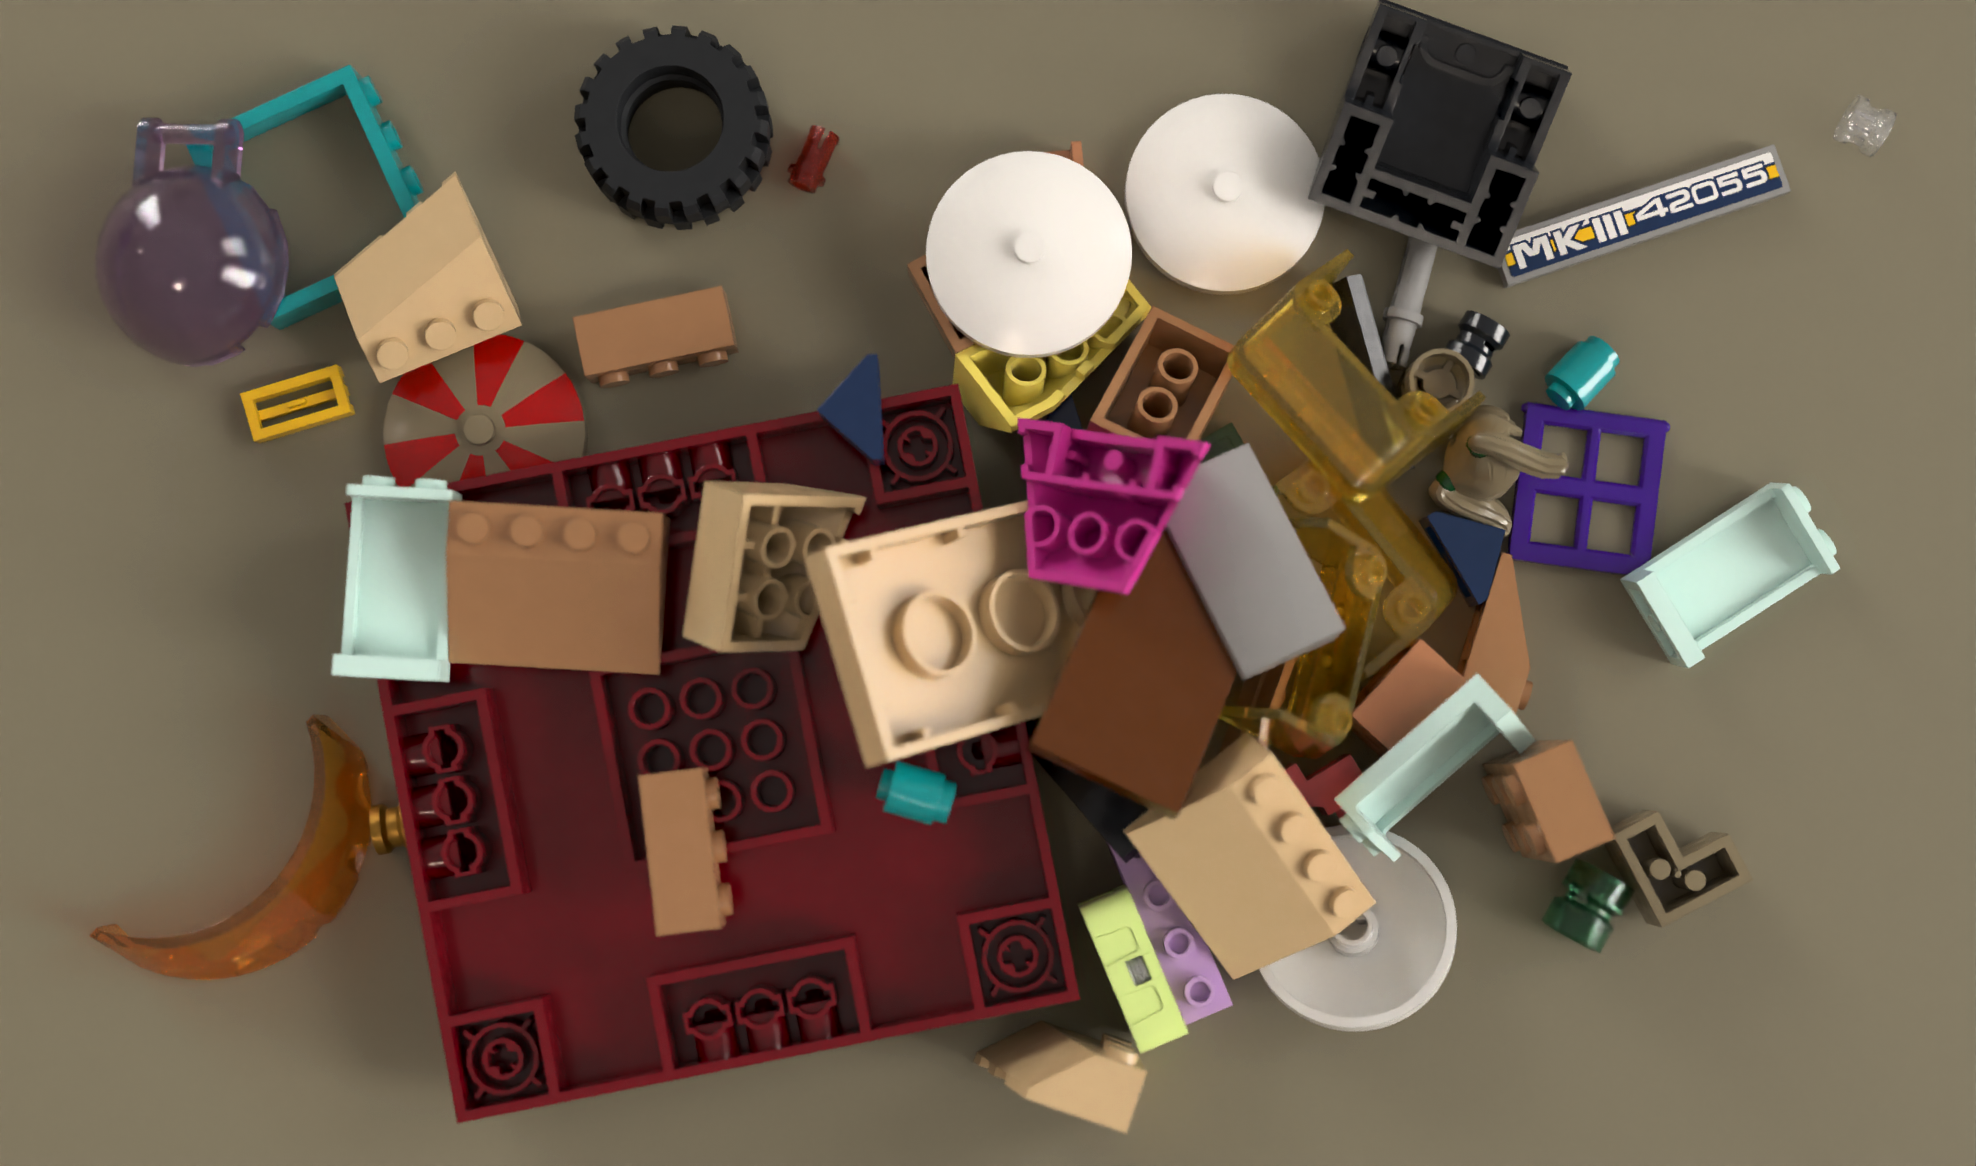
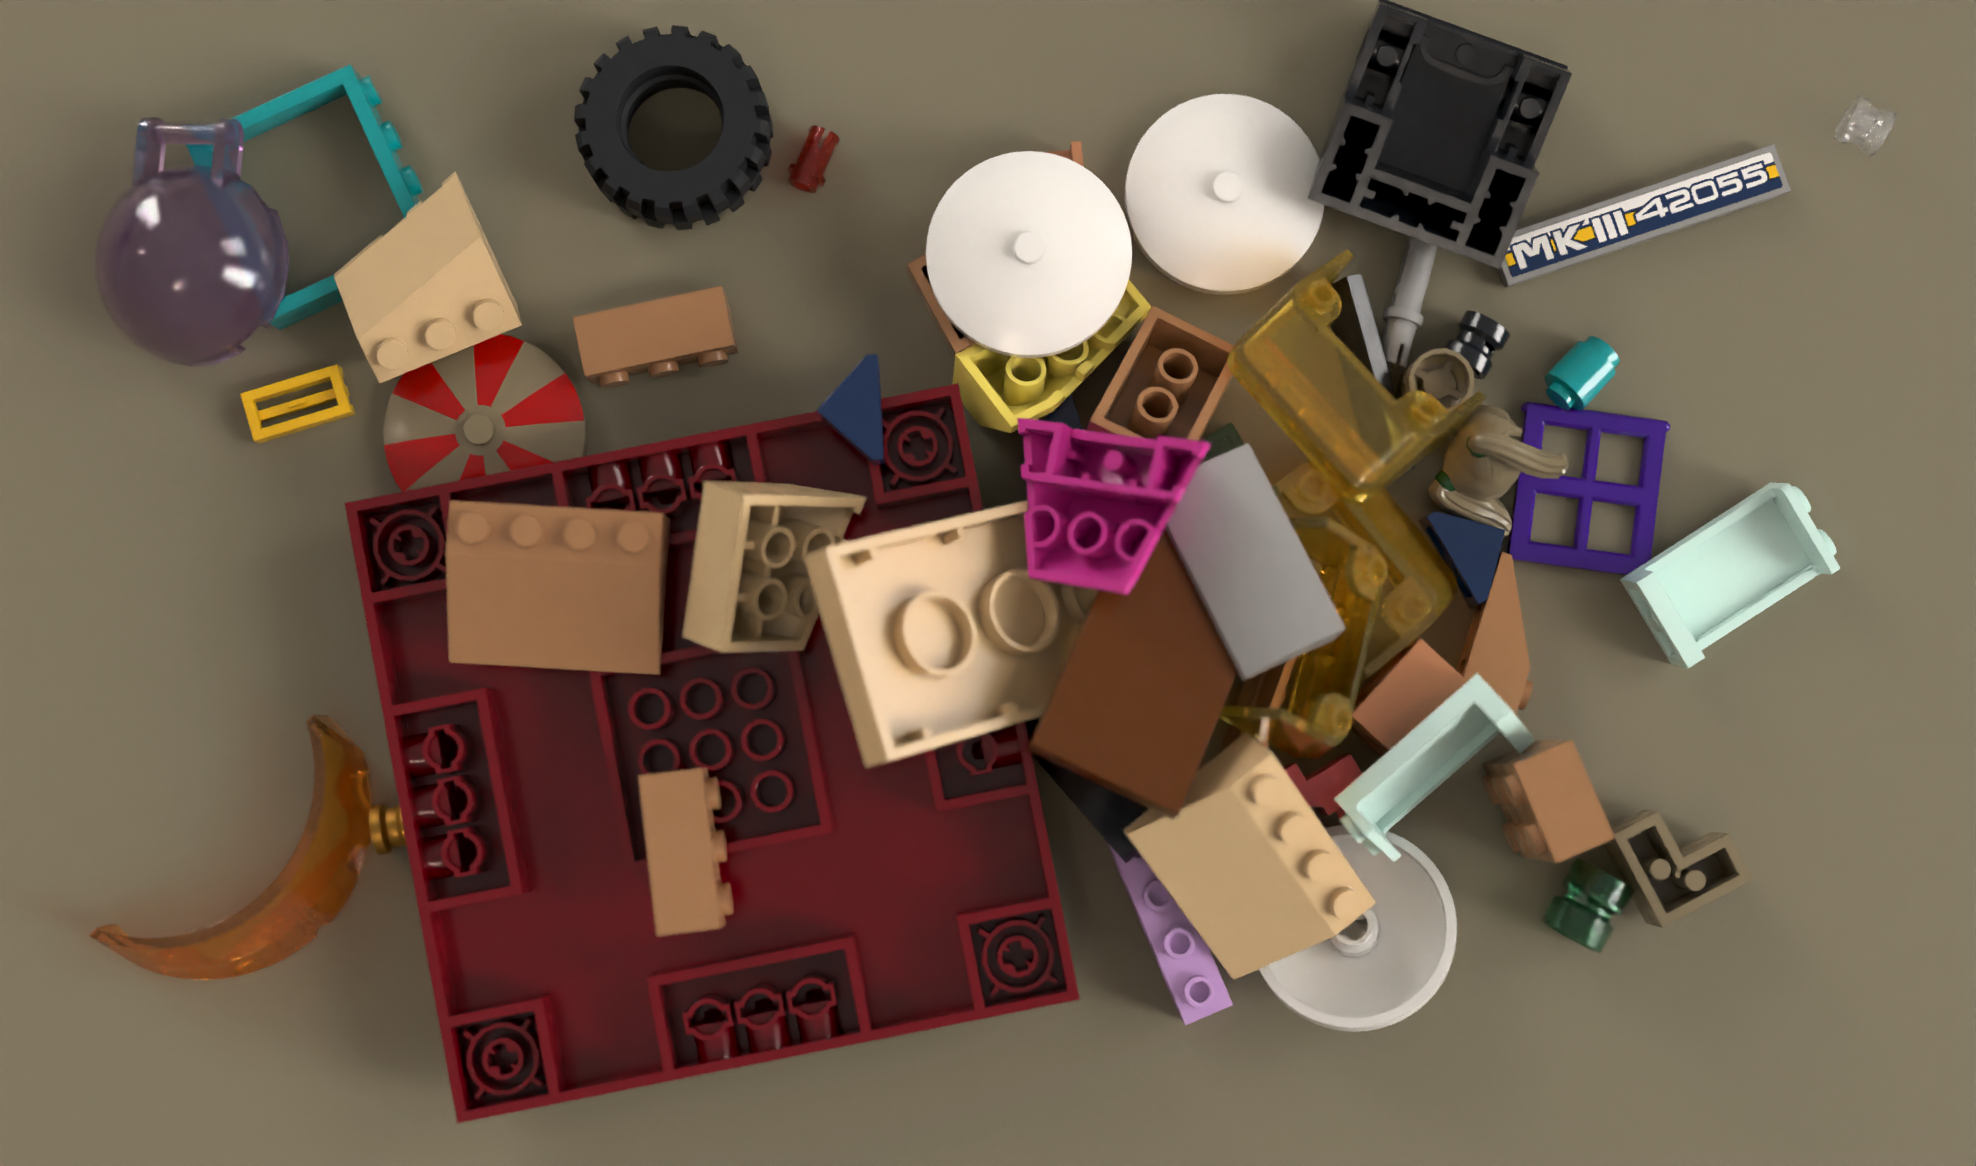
light aqua panel [332,476,462,682] -> none
teal brick [875,761,957,825] -> none
tan wedge [973,1020,1147,1133] -> none
yellowish green axle [1077,884,1189,1054] -> none

